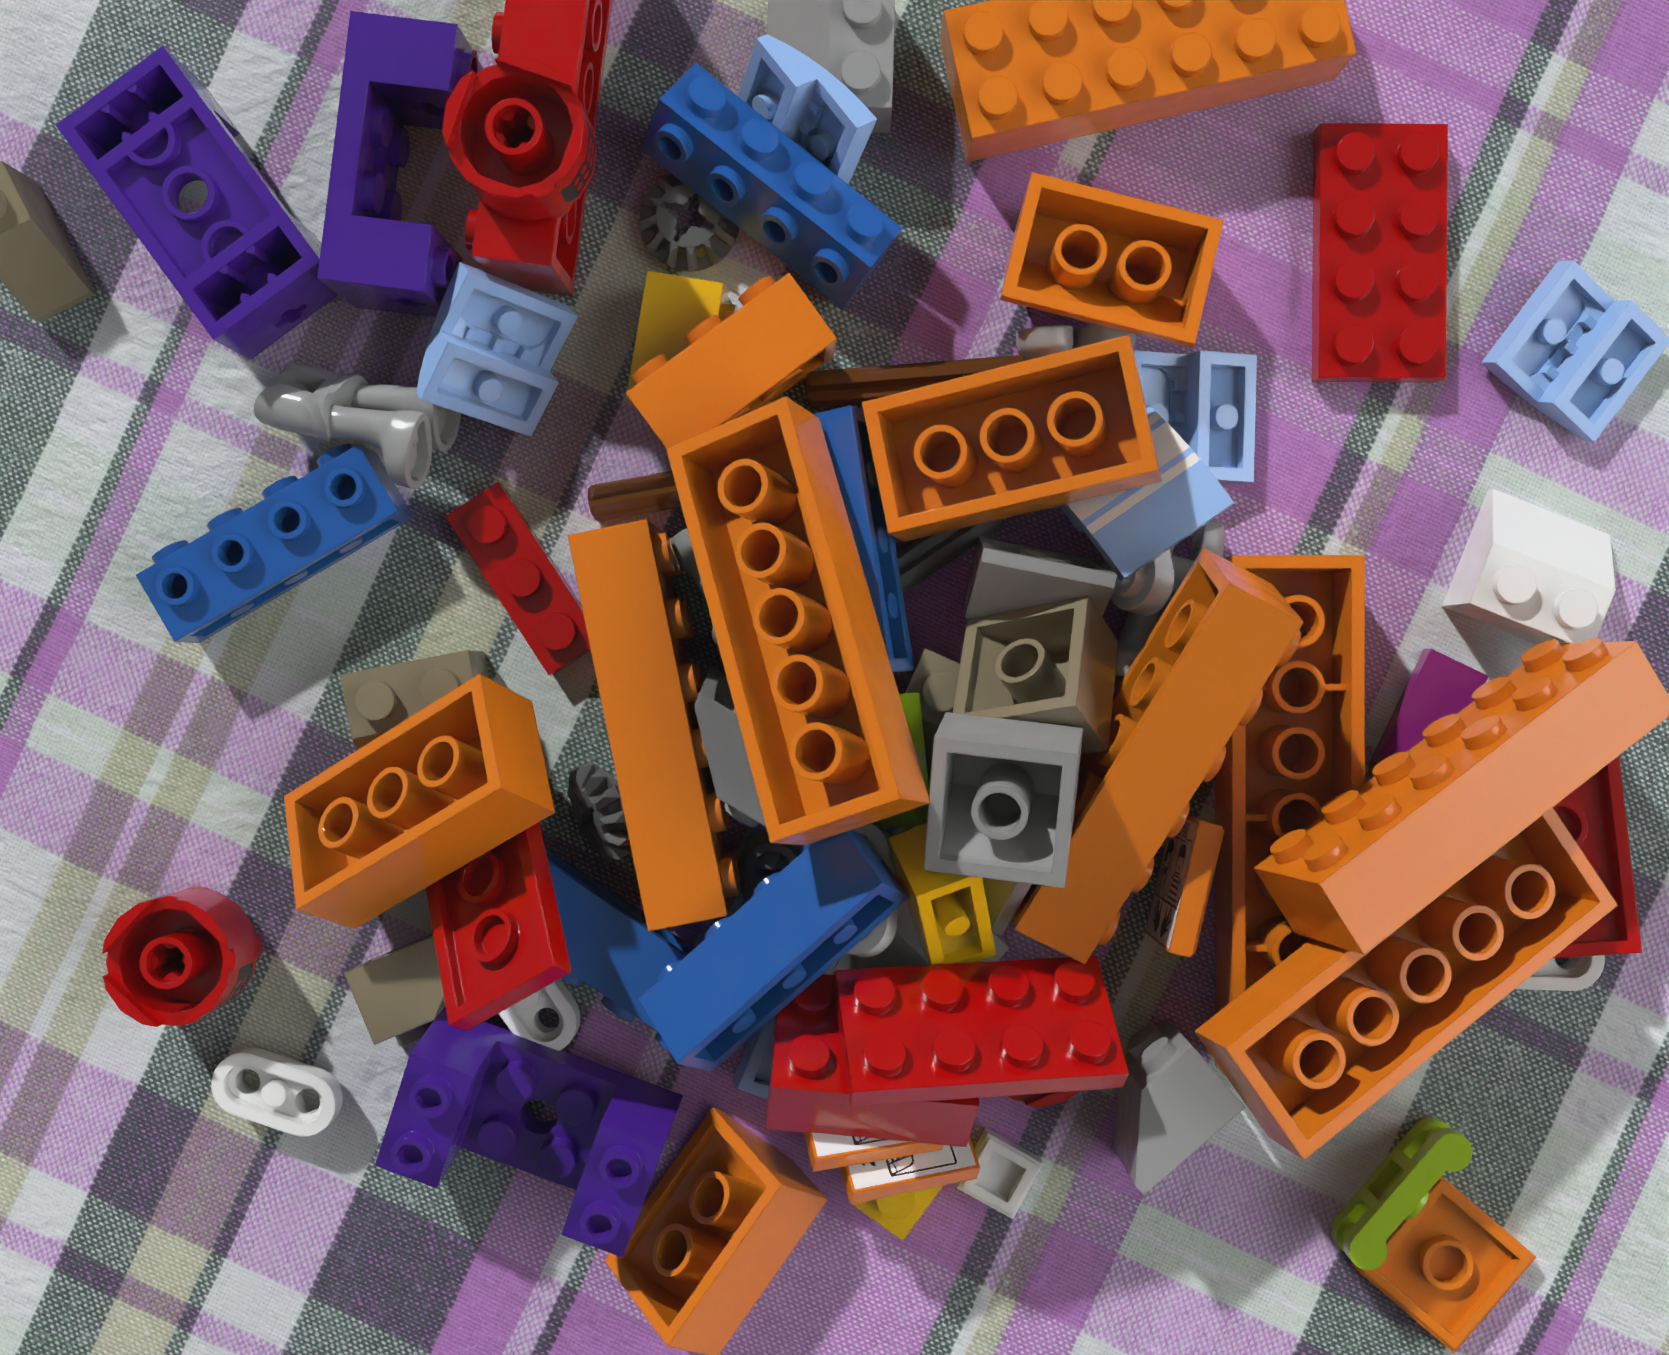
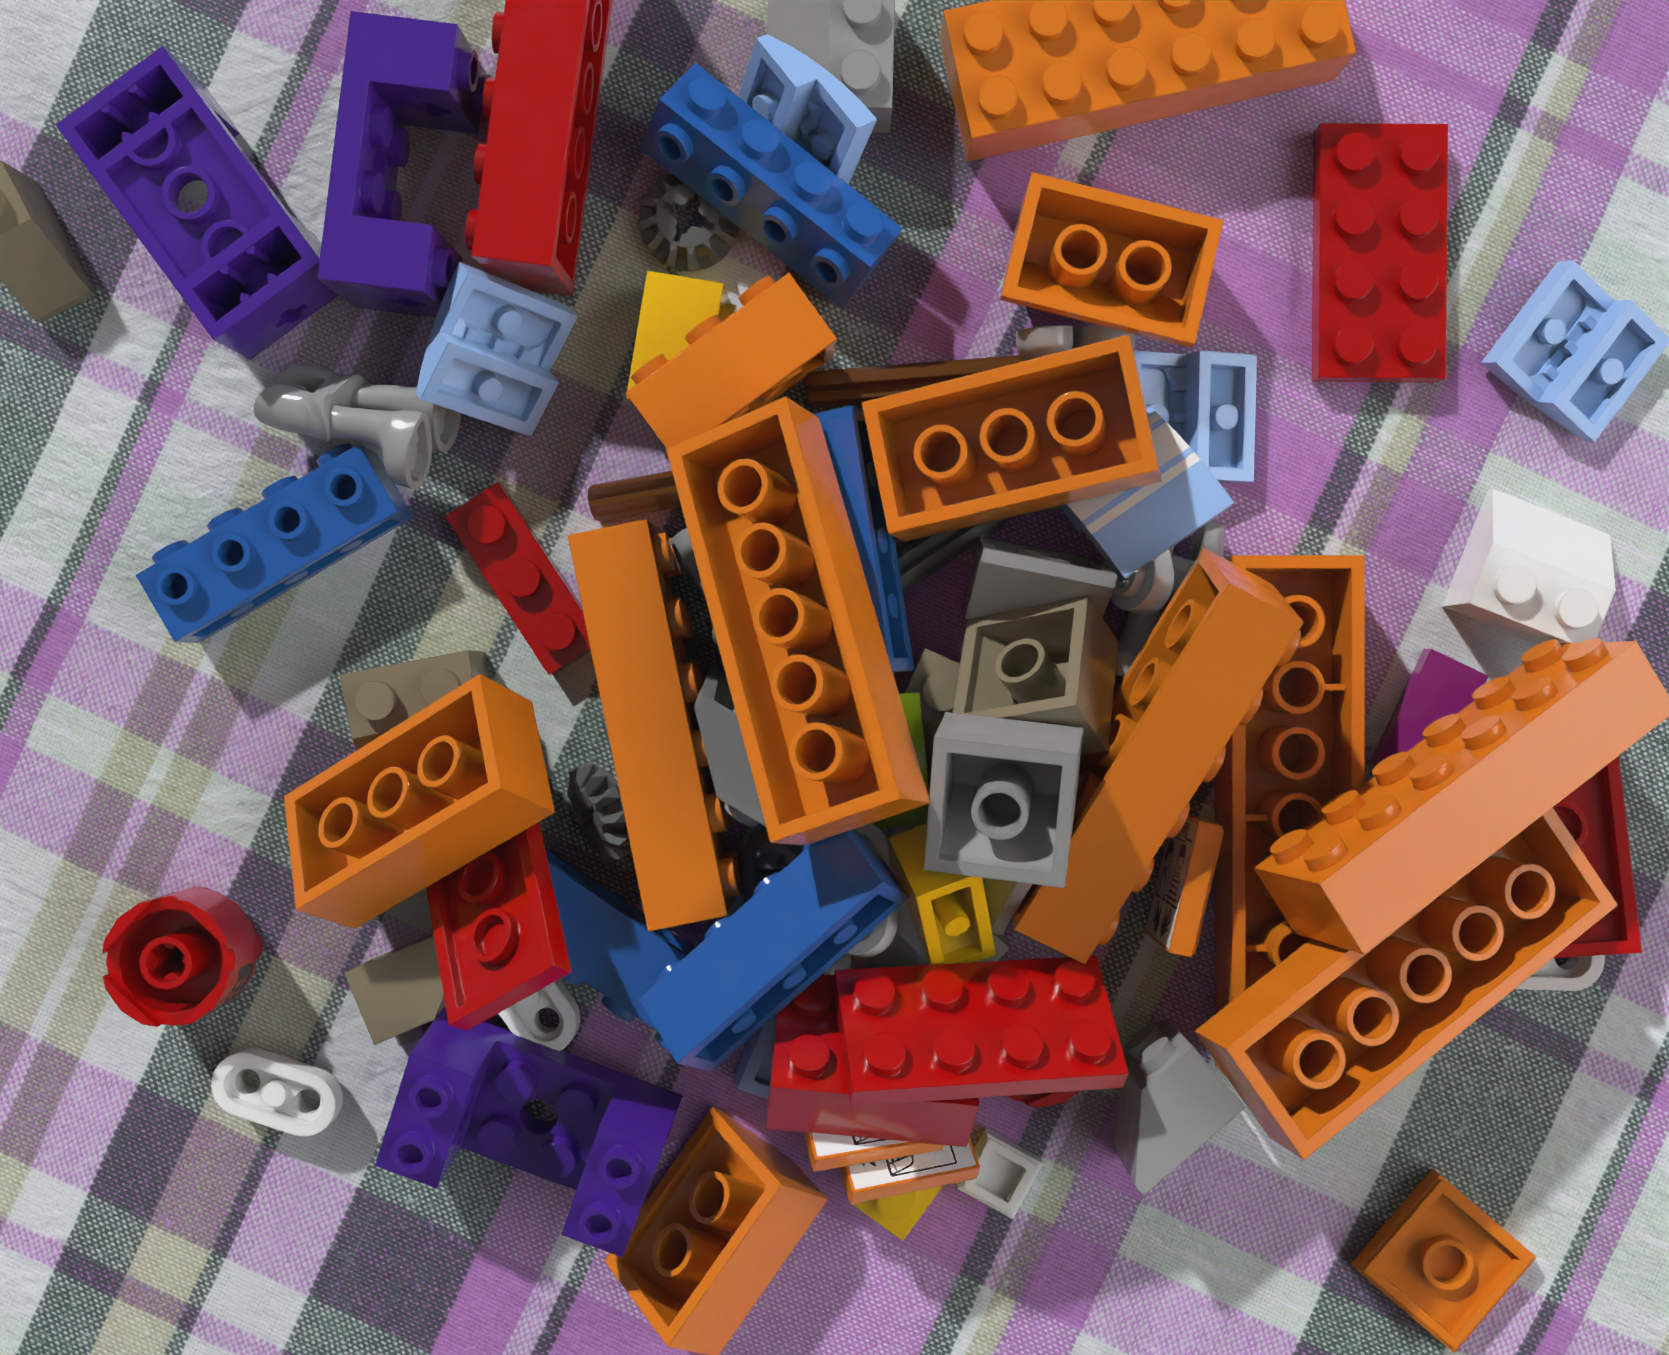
red brick [442,55,597,221] -> none
lime plate [1330,1116,1473,1271] -> none

